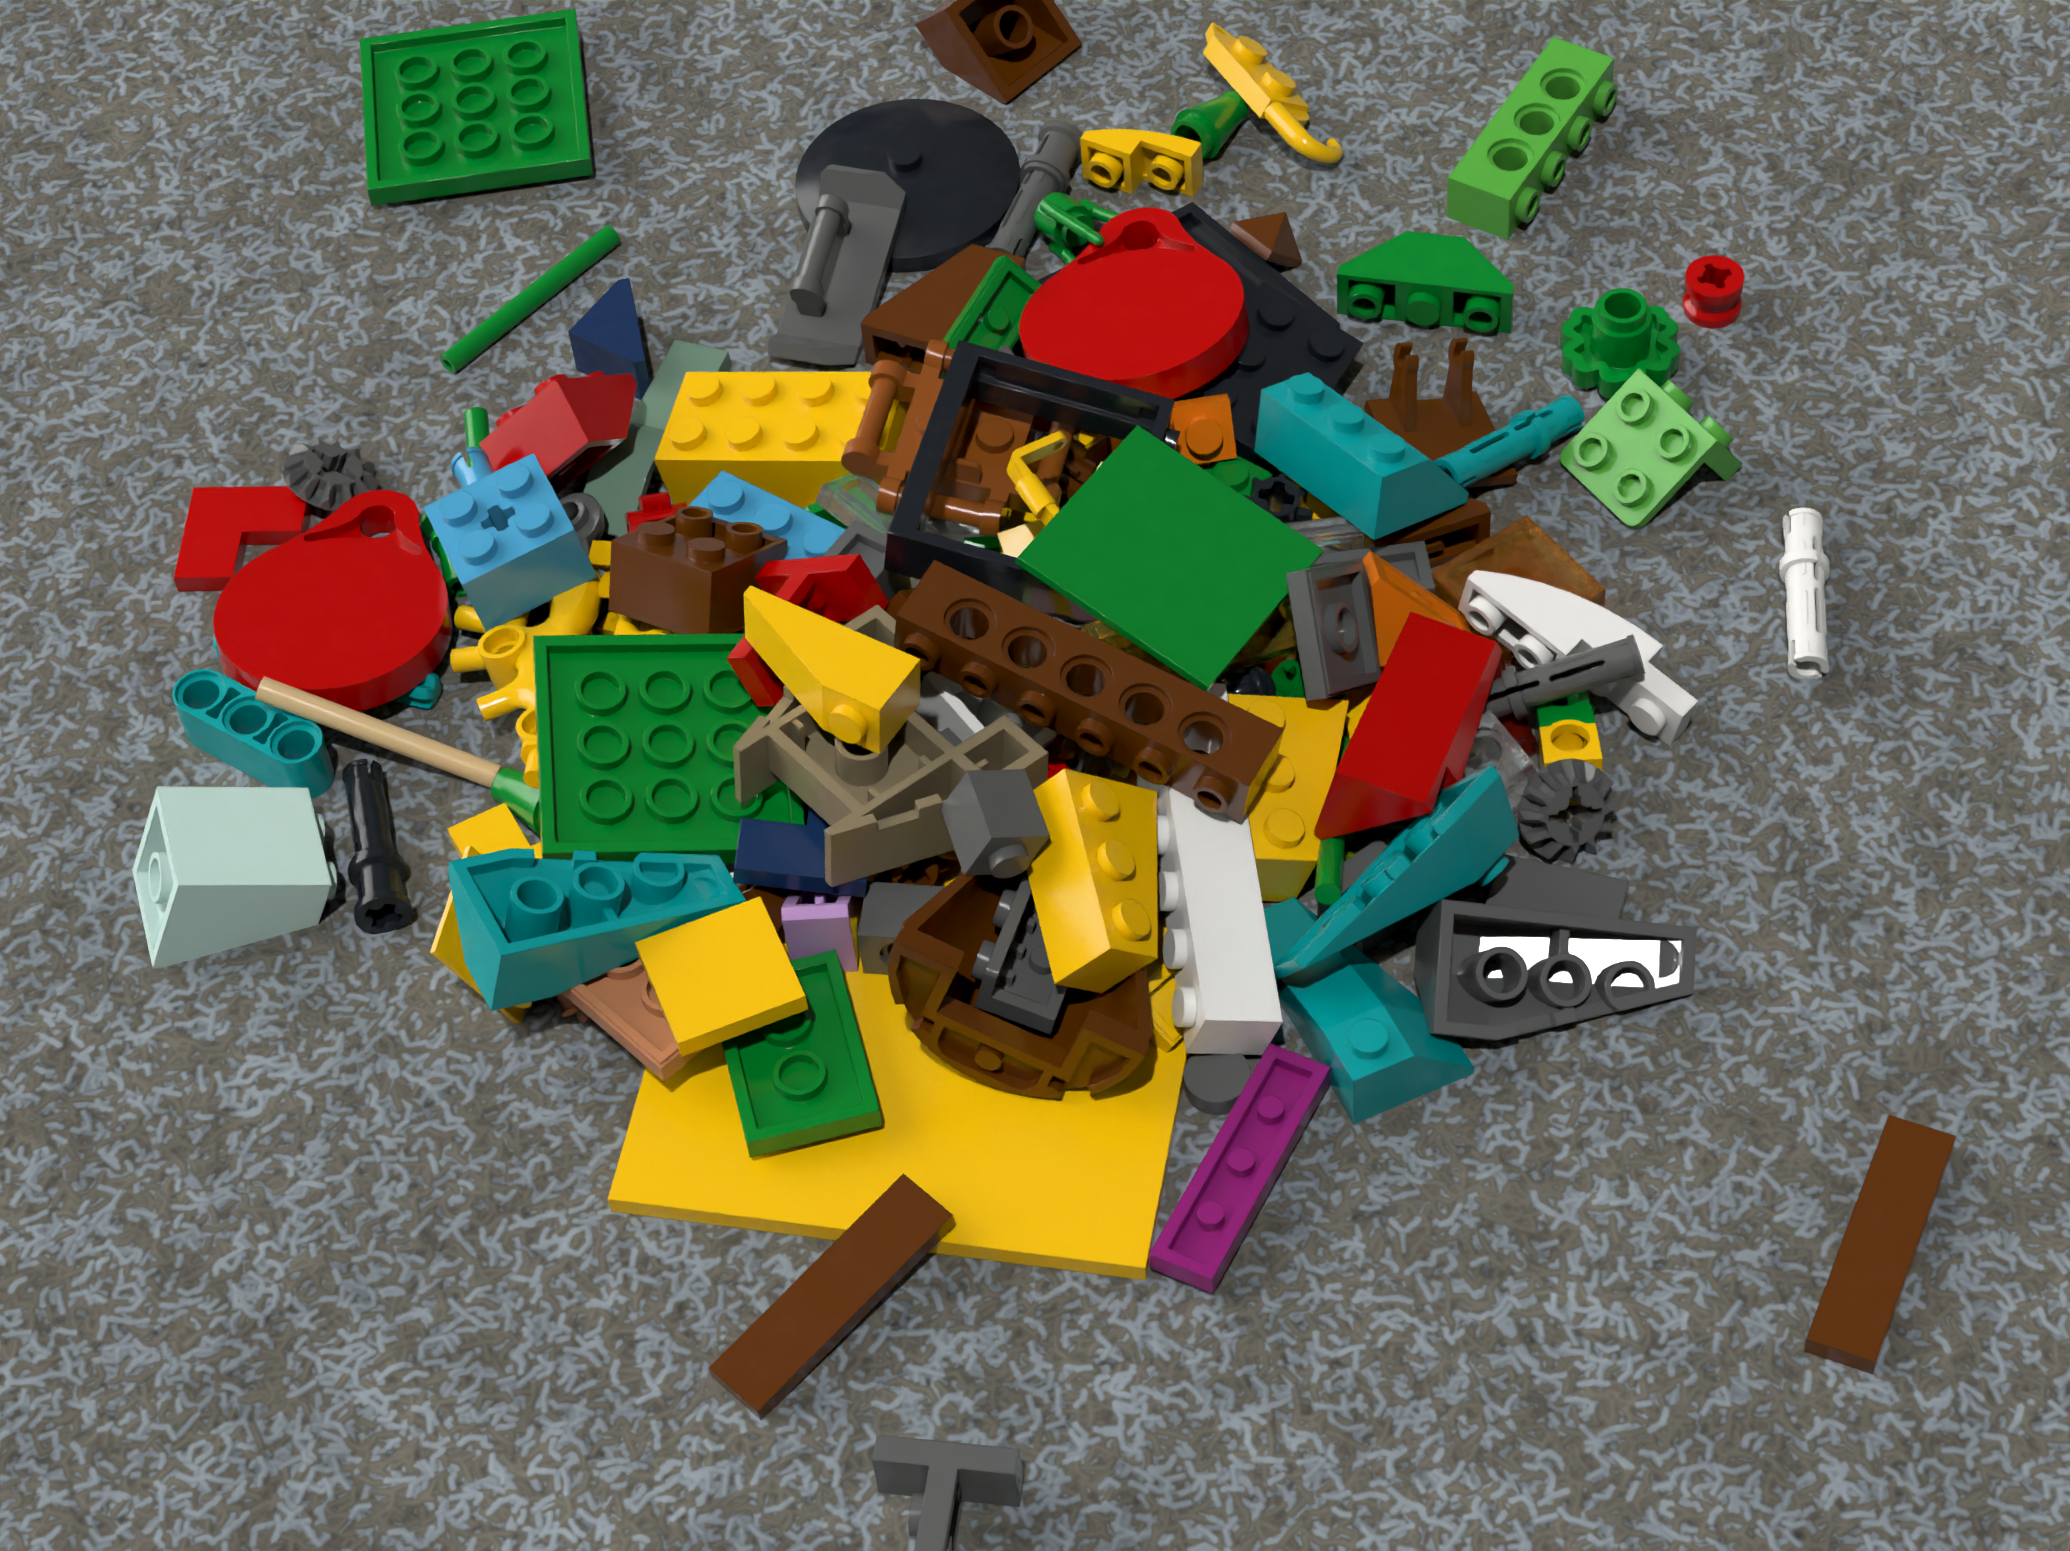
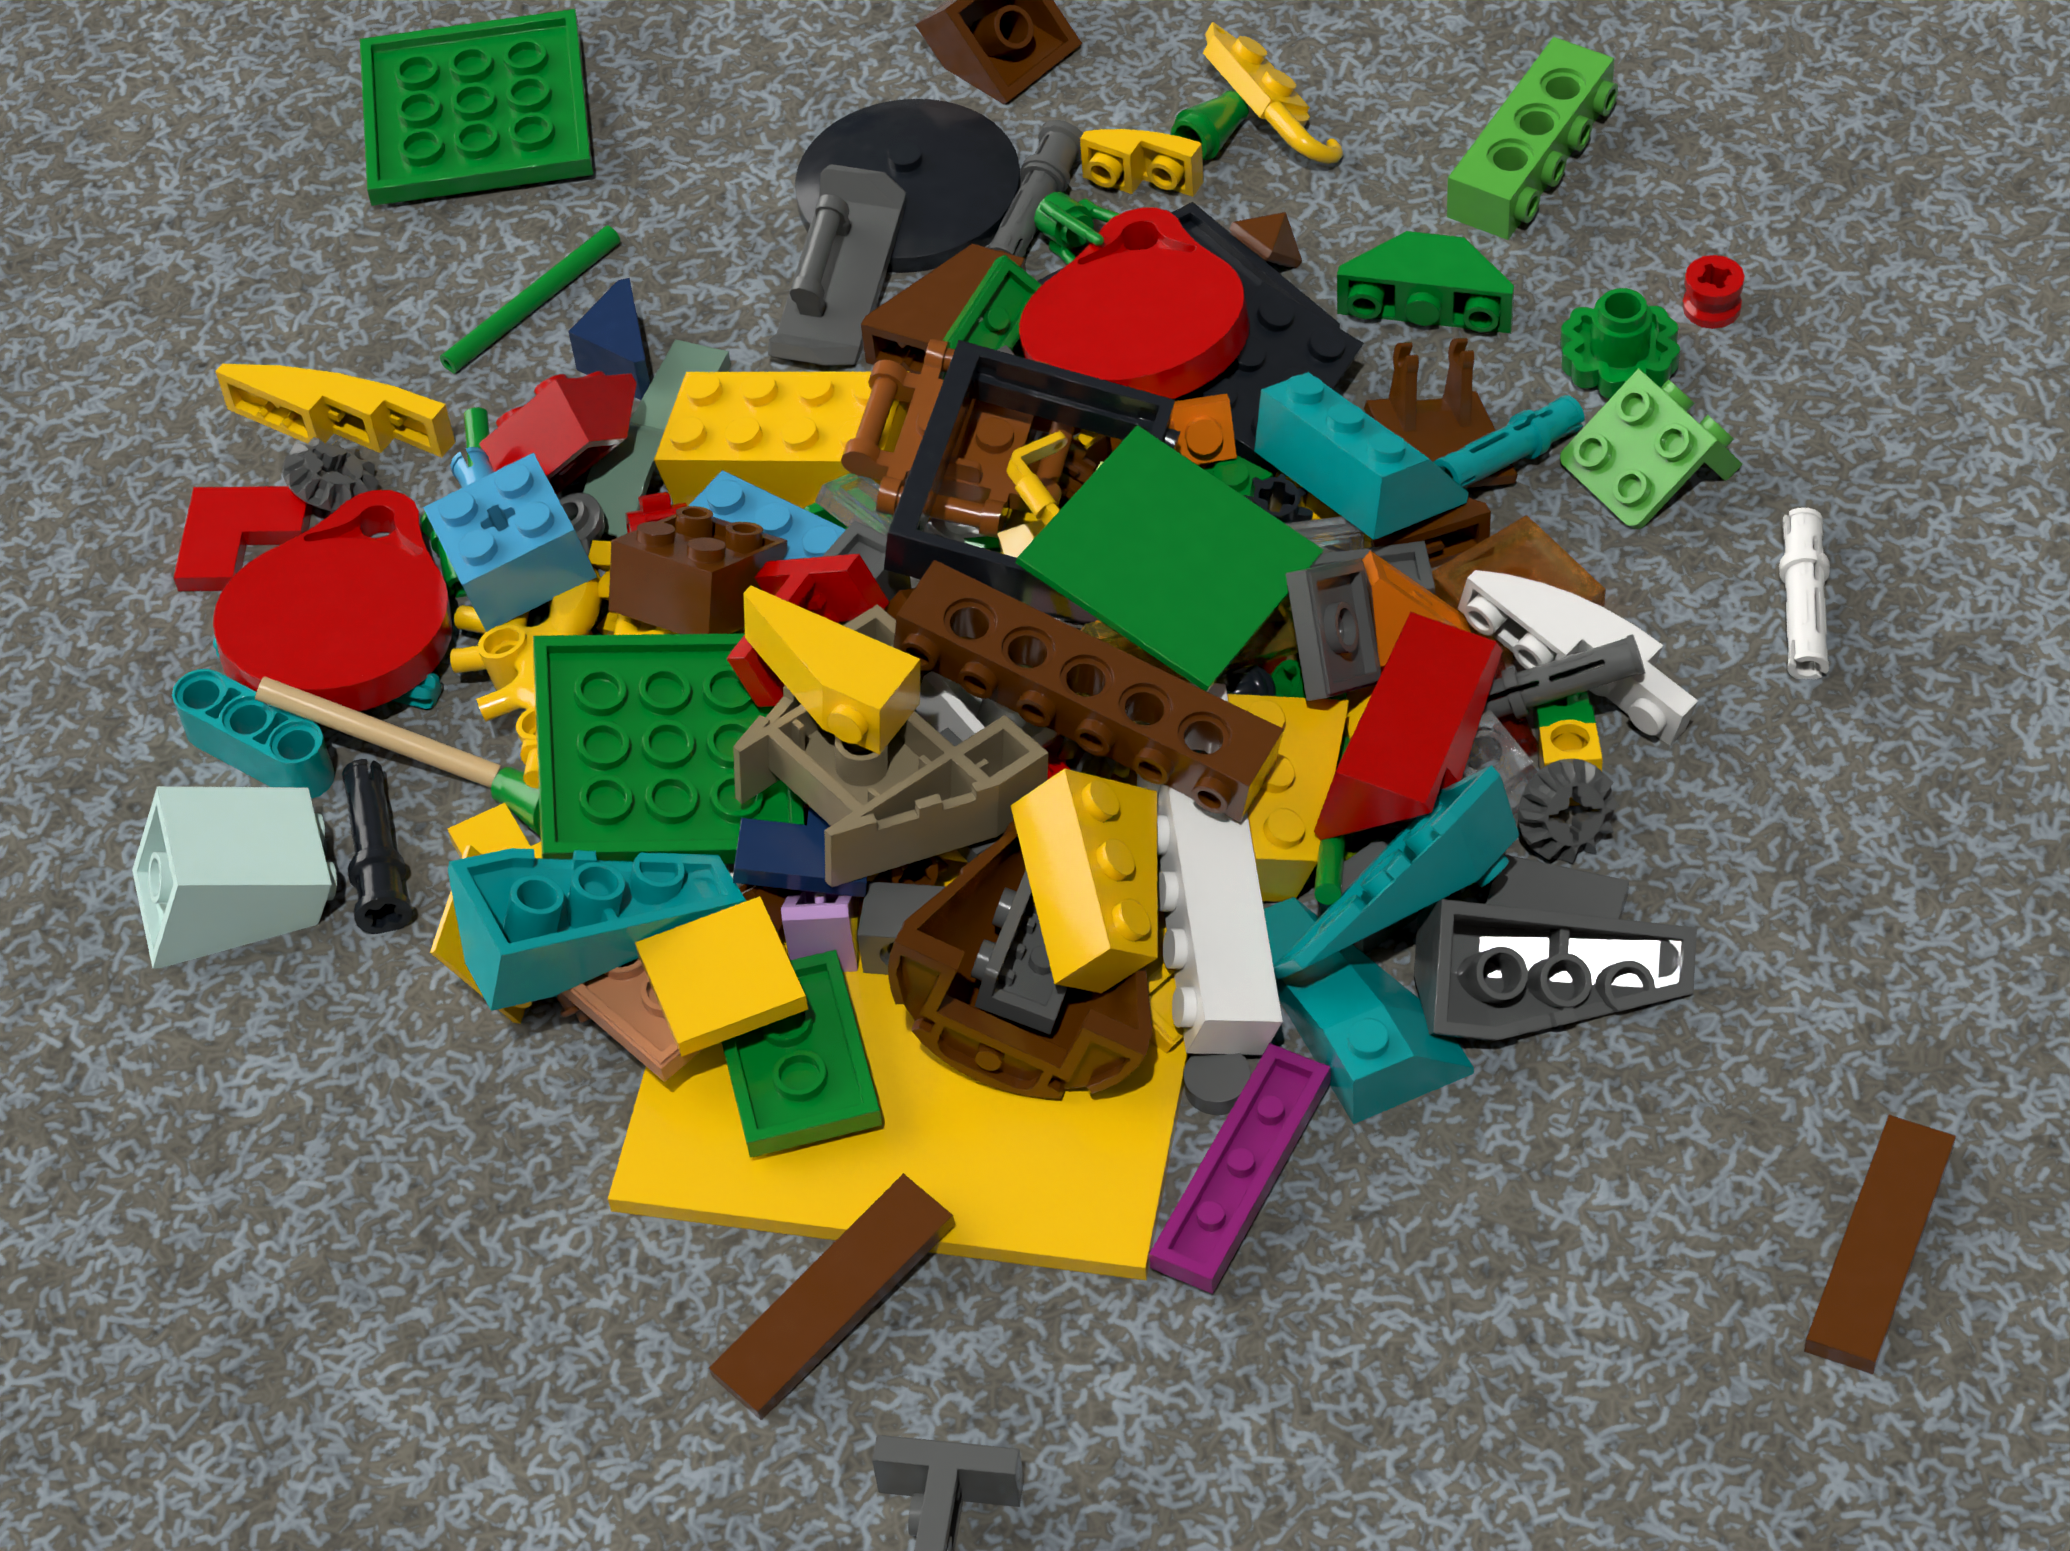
dark grey brick [940,769,1050,879] -> none
none -> yellow slope [215,364,455,458]

